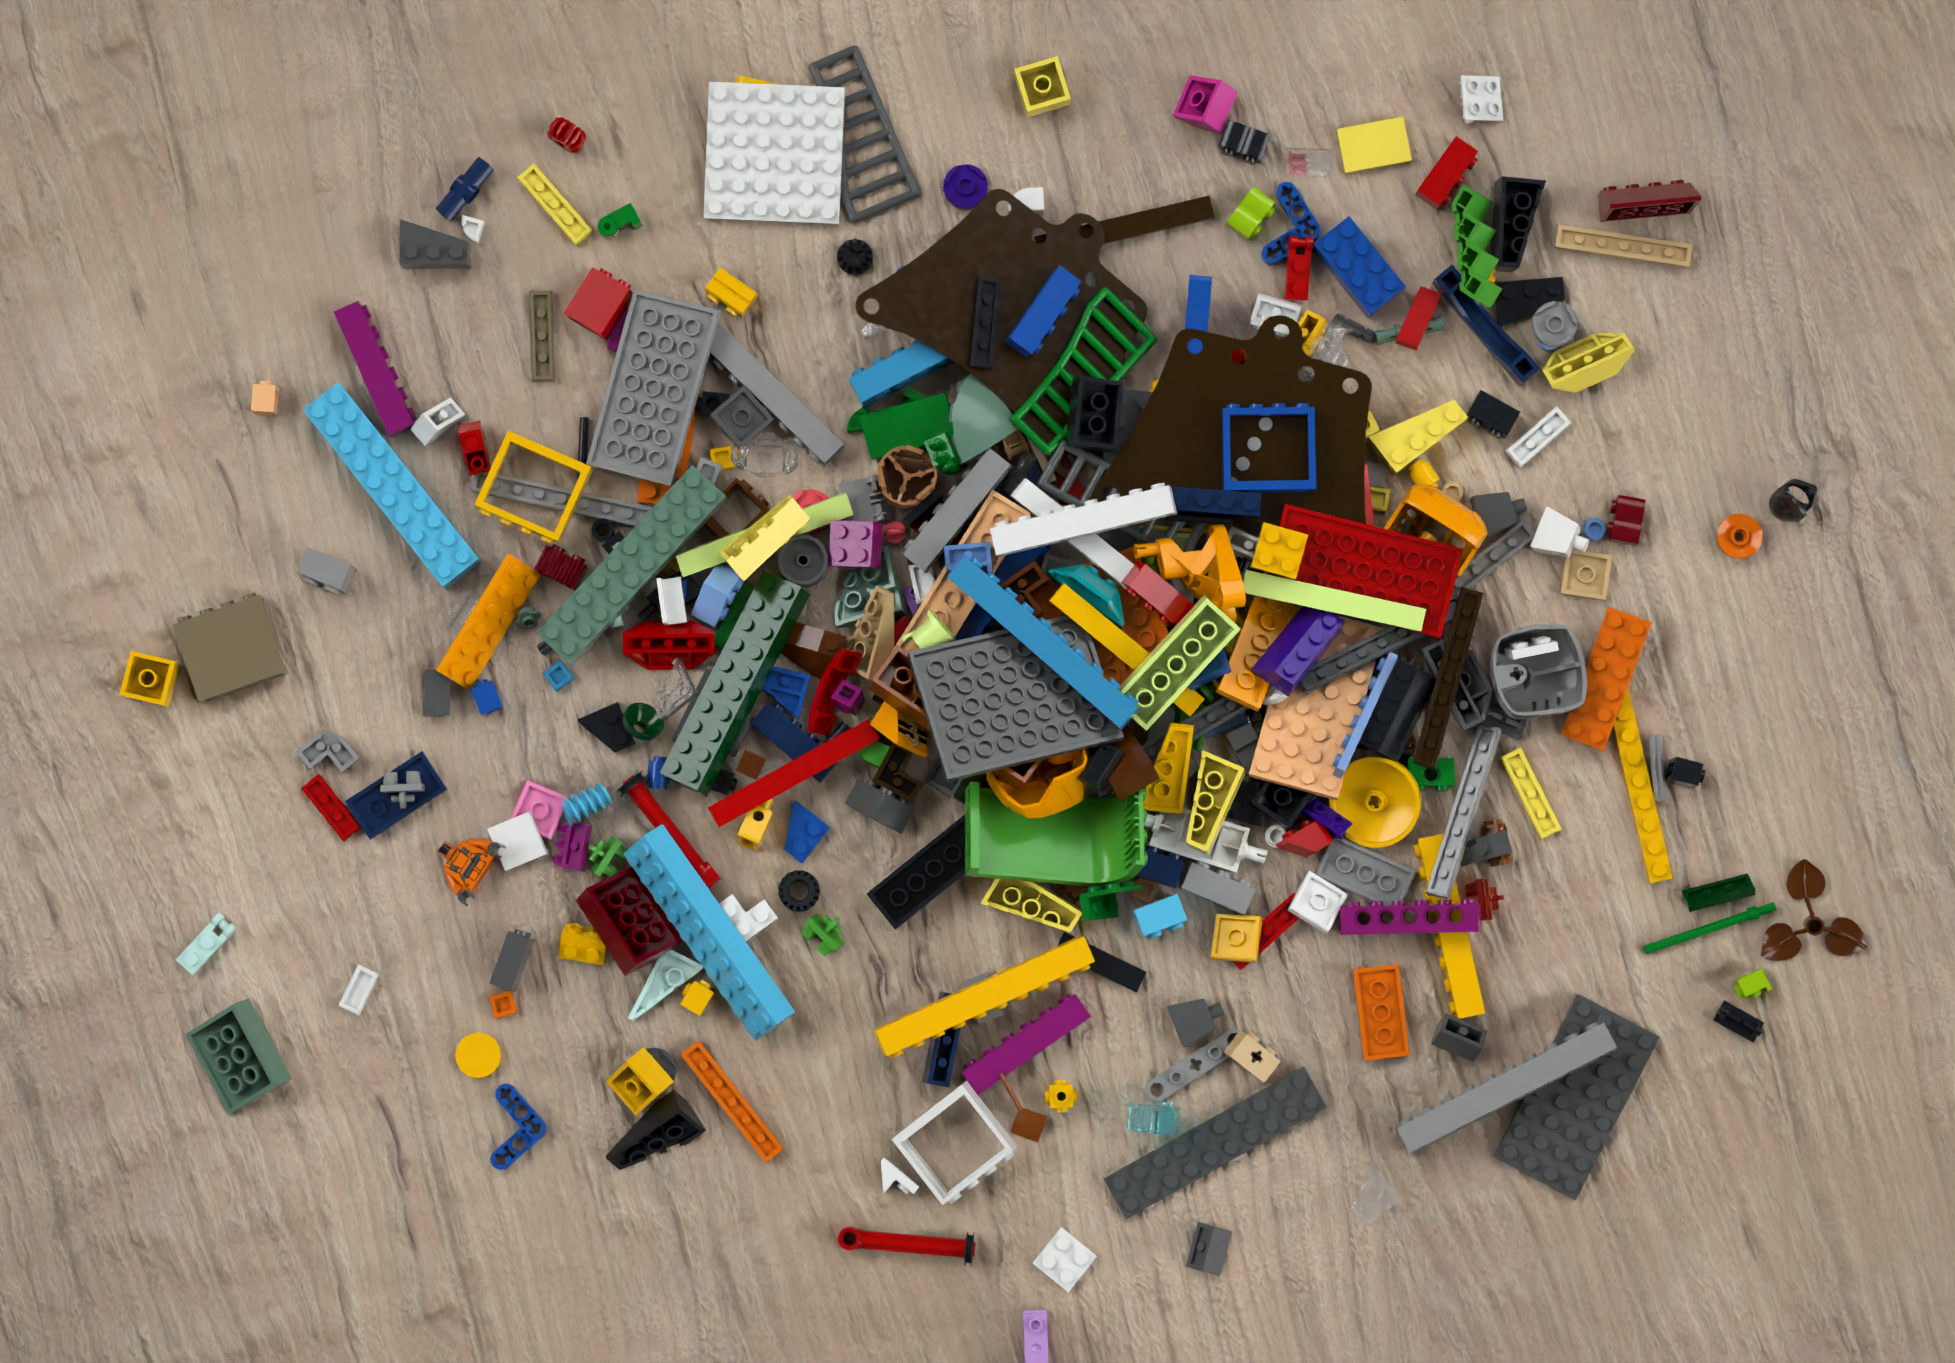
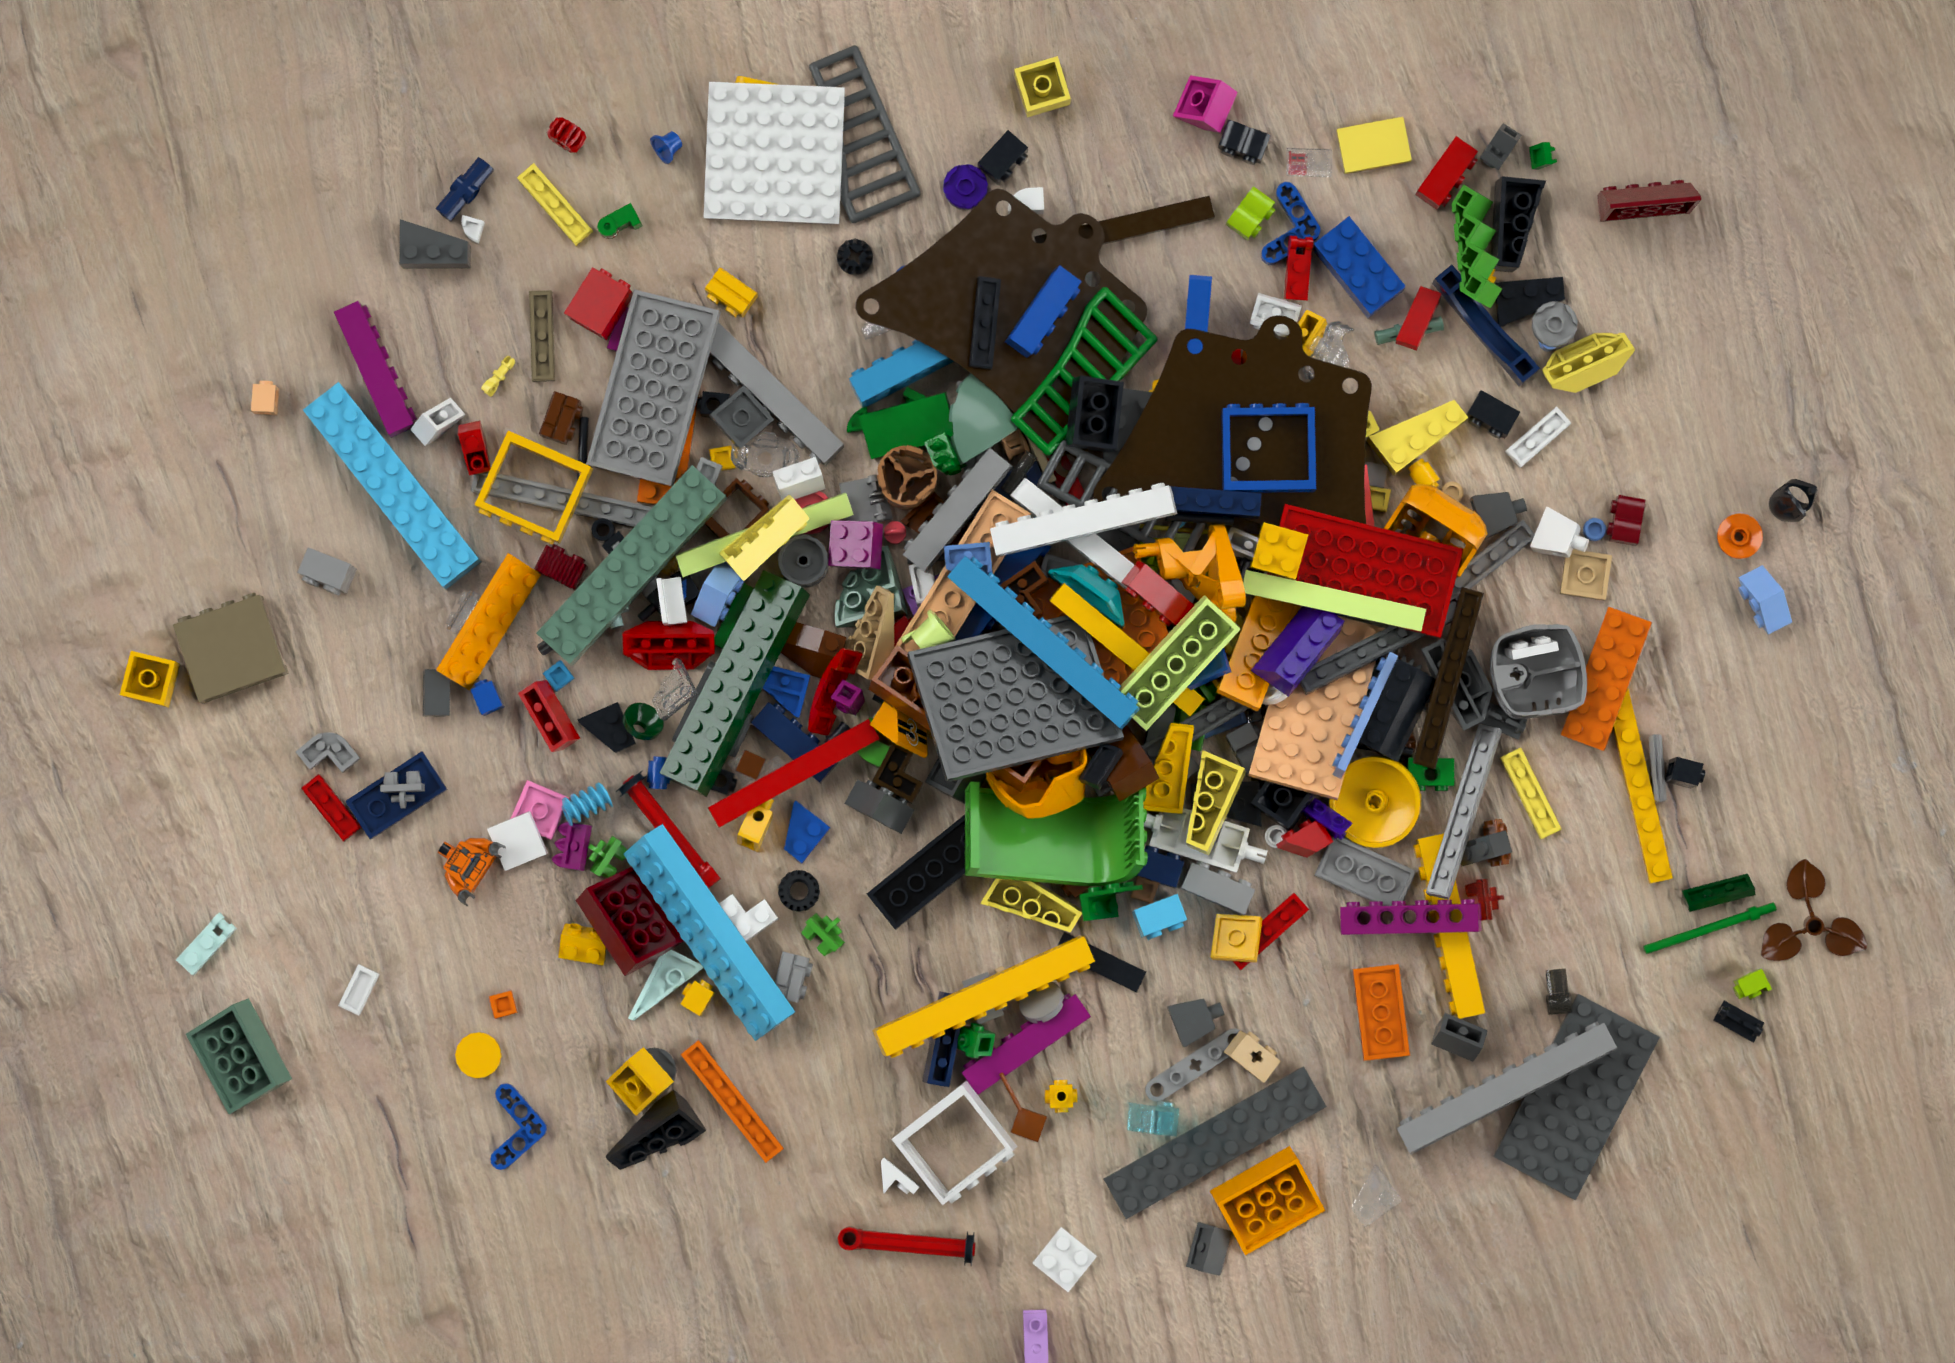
dark grey brick [490,928,535,992] -> none
sand green plate [515,607,541,628] -> none
black tile [903,489,944,527] -> none
white tile [1288,871,1348,934] -> none
dark grey axle [1332,314,1375,343] -> none
white hinge [1458,75,1504,124] -> none
tan plate [1554,224,1693,268] -> none
none -> light yellow piece [481,356,515,397]
none -> red brick [518,680,581,752]
none -> reddish brown brick [539,391,583,445]
none -> blue piece [650,131,682,164]
none -> white brick [772,457,826,501]
none -> light grey brick [775,952,813,1003]
none -> green brick [957,1023,996,1058]
none -> black brick [978,130,1028,185]
none -> light grey tile [1019,982,1064,1023]
none -> light orange slope [1210,1146,1325,1255]
none -> dark grey brick [1480,123,1522,170]
none -> green tile [1529,142,1557,170]
none -> clear smoke piece [1545,968,1572,1015]
none -> light blue brick [1738,565,1792,634]

